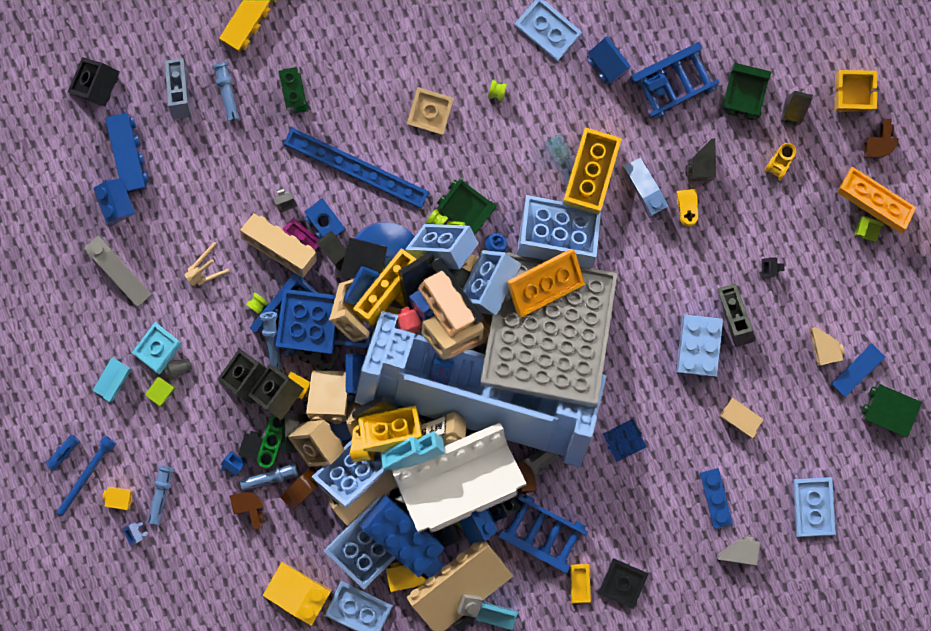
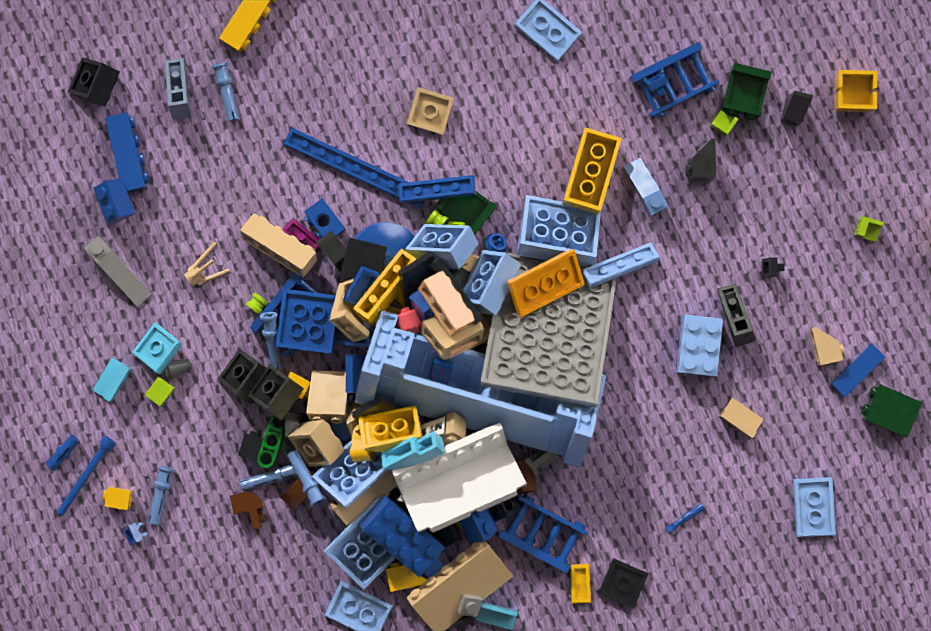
blue tile [220,451,247,478] -> none
yellow slope [263,562,332,626] -> none
dark grey tile [274,187,297,213] -> none
dark green panel [278,67,308,115] -> none
black brick [296,346,341,371] -> none
lime wheel [488,80,507,102] -> none
clear light blue brick [544,133,572,165] -> none
blue slope [587,36,631,85] -> none
clear blue piece [603,419,647,462] -> none
yellow piece [676,189,698,227] -> none
blue plate [700,468,733,529] -> none
light grey slope [717,536,760,565] -> none
yellow piece [764,143,796,181] -> none
light orange plate [837,167,916,234] -> none
reddish brown brick [864,119,899,159] -> none
none -> medium blue pin [287,450,327,508]
none -> blue tile [399,175,476,204]
none -> light blue tile [582,243,660,288]
none -> blue piece [665,503,705,533]
none -> lime panel [709,110,738,137]

